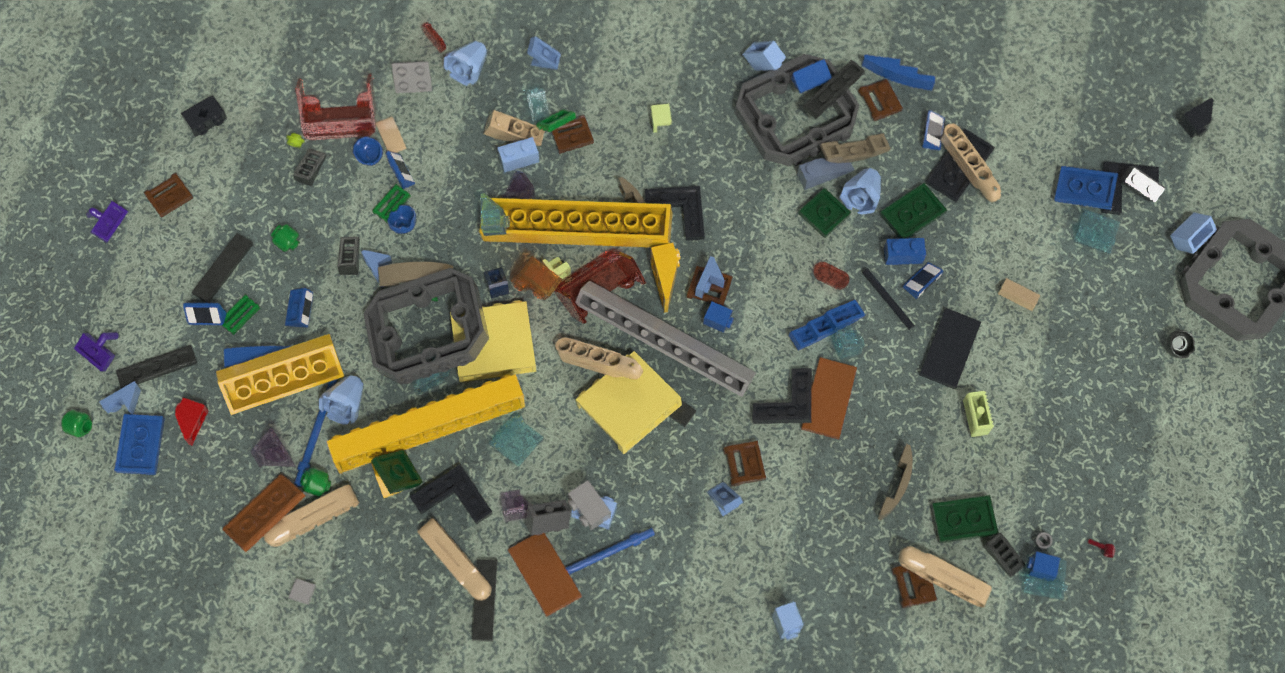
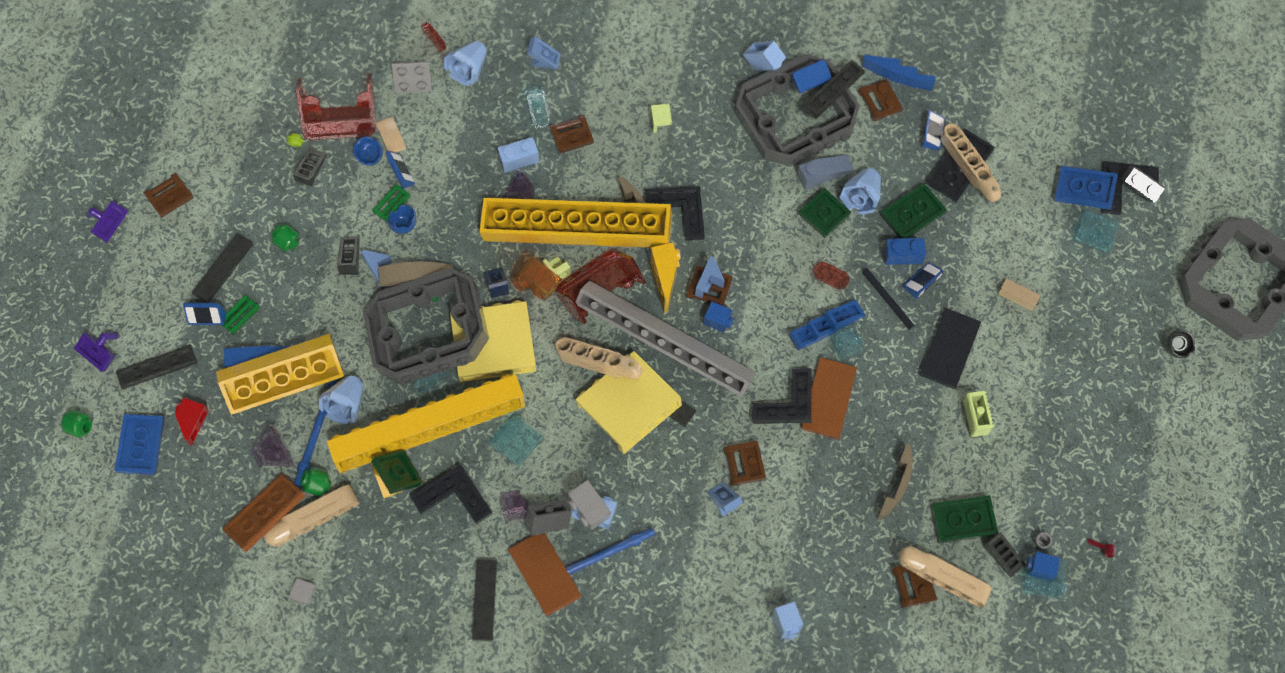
medium blue slope [99,381,141,415] -> none
black brick [181,95,227,137] -> none
blue slope [285,288,313,327] -> none
tan piece [417,518,491,601] -> none
clear light blue slope [481,193,510,236] -> none
tan slope [484,110,545,146] -> none
green tile [536,109,576,132] -> none
dark tan slope [820,134,891,163] -> none
light blue brick [1170,212,1217,254] -> none
black slope [1178,97,1214,138] -> none

